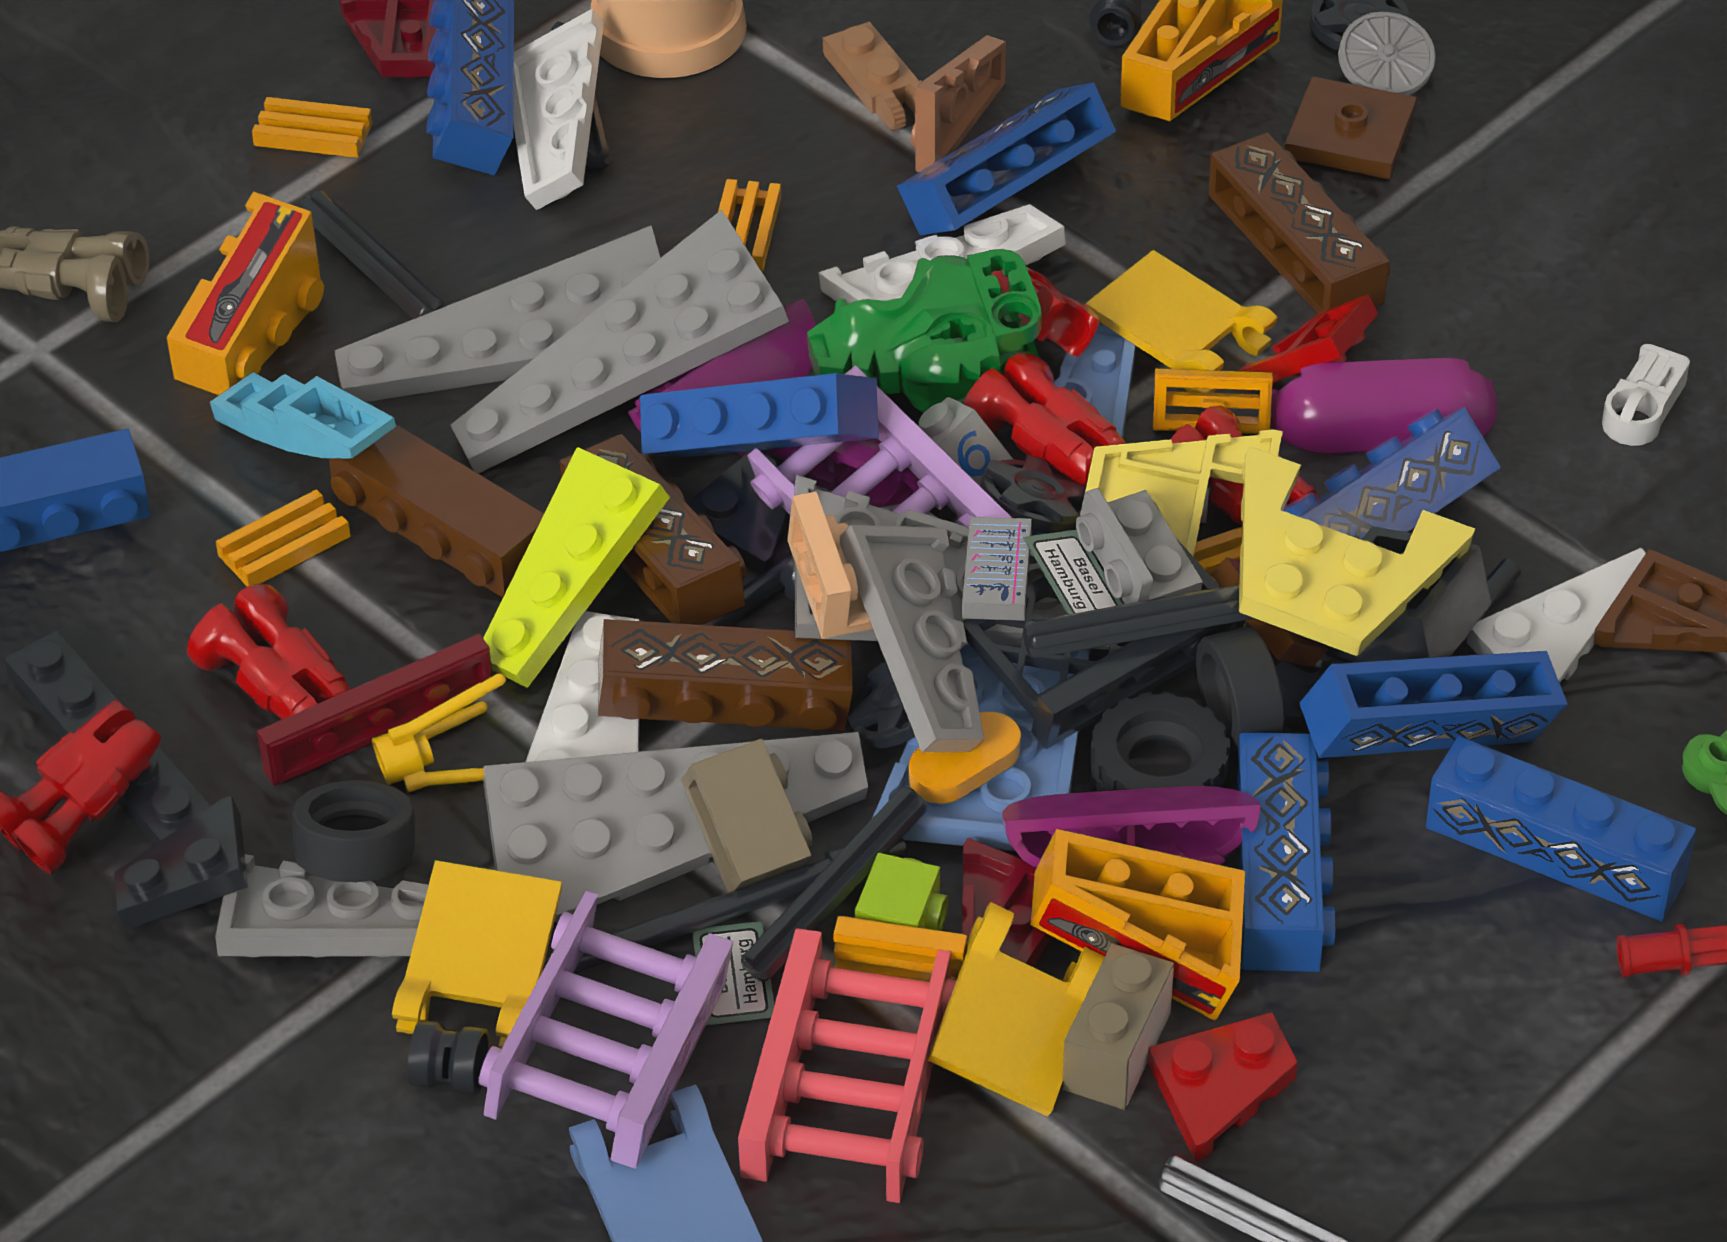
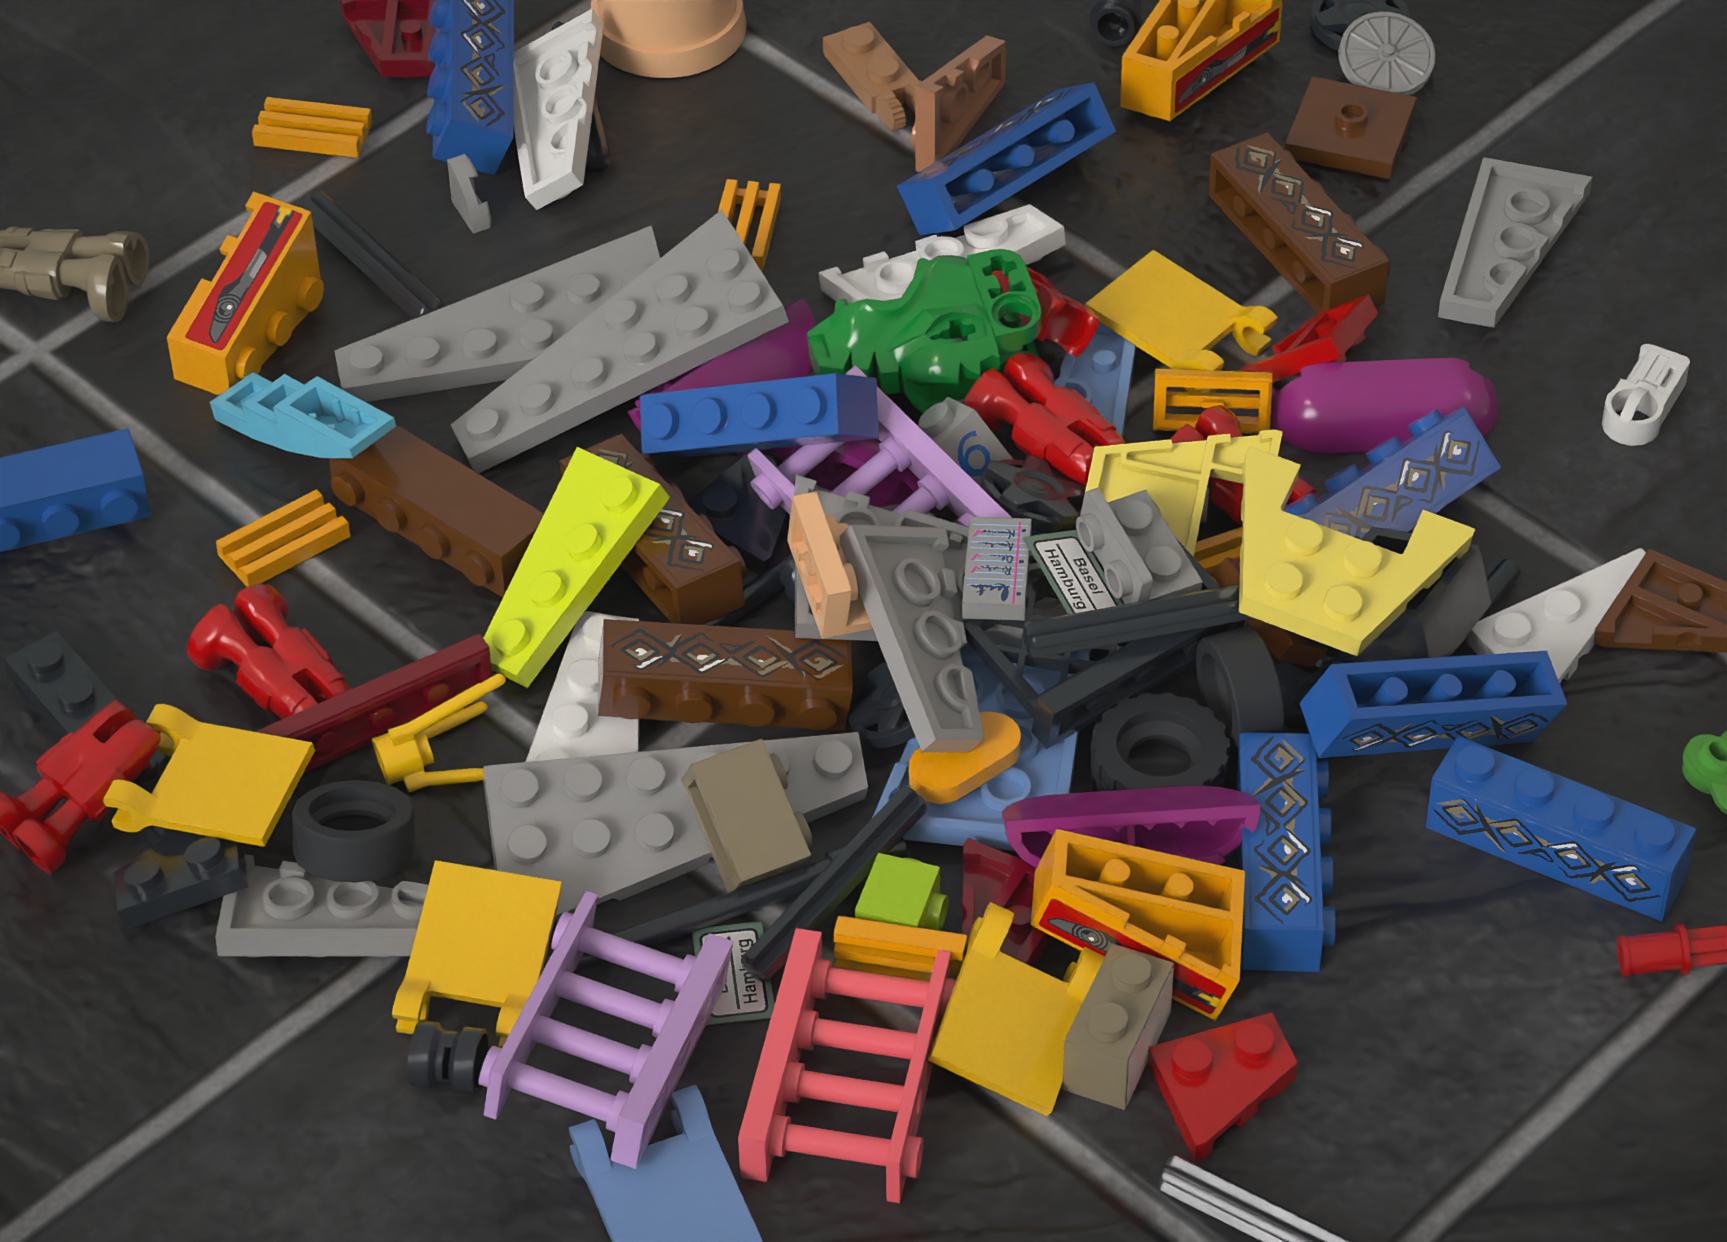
none -> yellow flag [103,704,315,847]
none -> light grey tile [447,154,492,234]
none -> light grey wing [1438,157,1592,328]

